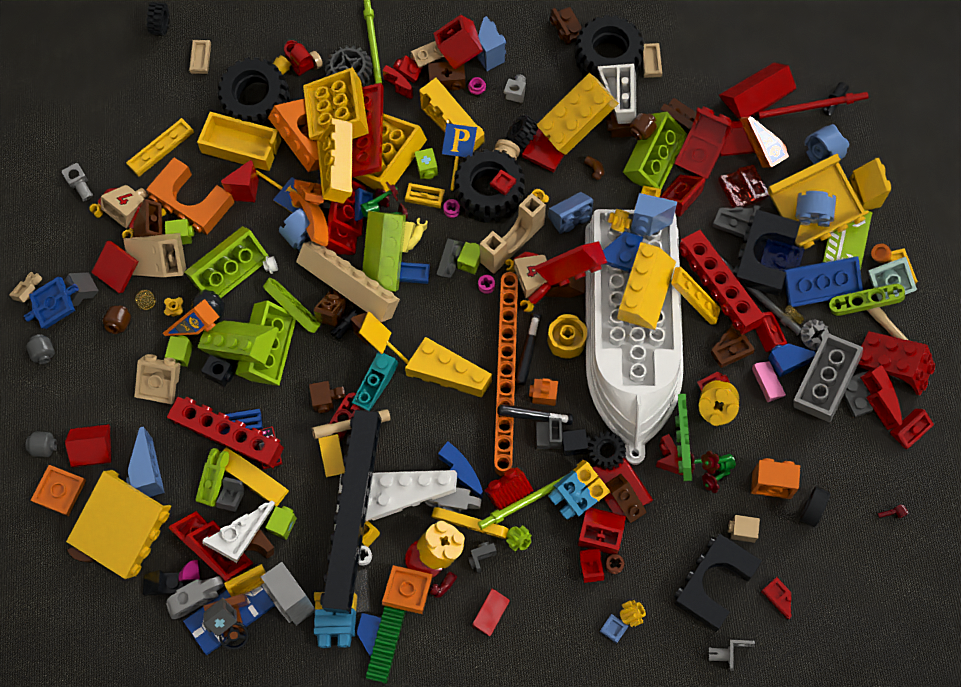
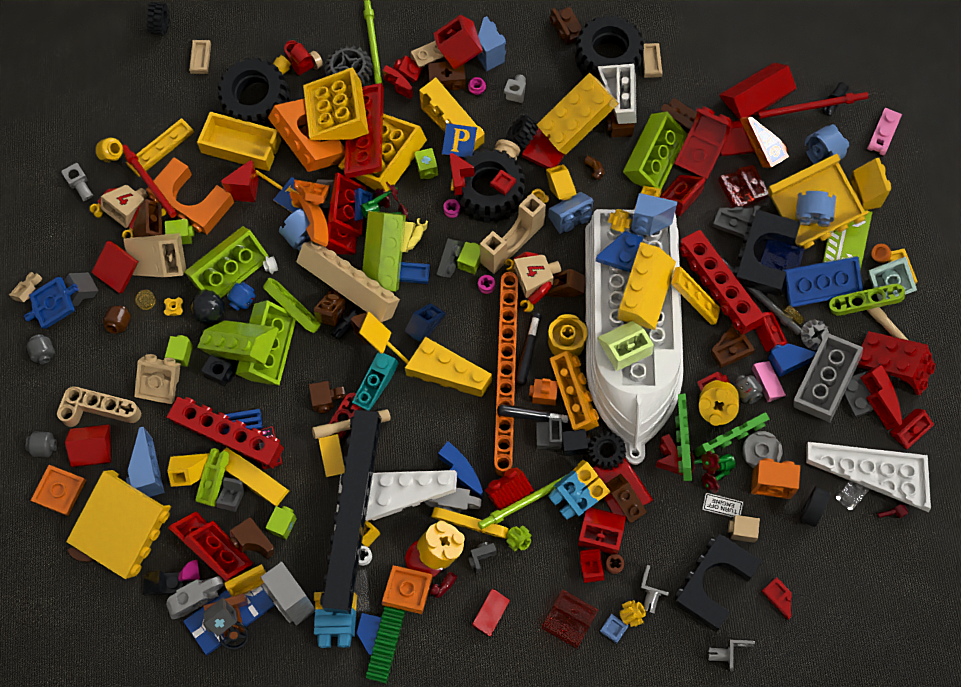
orange slope [163,299,219,336] -> none
white wing [203,500,275,563] -> none
yellow wedge [317,118,352,204] -> none
yellow tile [405,183,445,209] -> none
red slope [534,241,608,287] -> none
reddish brown head [630,113,657,140] -> none
none -> tan beam [57,387,141,427]
none -> yellow head [96,137,123,163]
none -> red bar [122,144,177,218]
none -> yellow slope [167,453,209,487]
none -> blue head [227,282,256,311]
none -> dark blue slope [405,303,446,342]
none -> red slope [450,153,475,195]
none -> clear red slope [542,590,598,649]
none -> yellow slope [546,165,577,200]
none -> light orange brick [549,351,599,431]
none -> yellowish green slope [597,321,654,371]
none -> light grey bracket [640,565,669,614]
none -> bright green wing [694,412,769,457]
none -> white sticker [702,493,743,517]
none -> dark grey head [734,375,763,404]
none -> light grey tile [742,431,782,468]
none -> white wing [806,442,931,512]
none -> clear slope [836,481,870,510]
none -> bright pink plate [867,108,902,156]

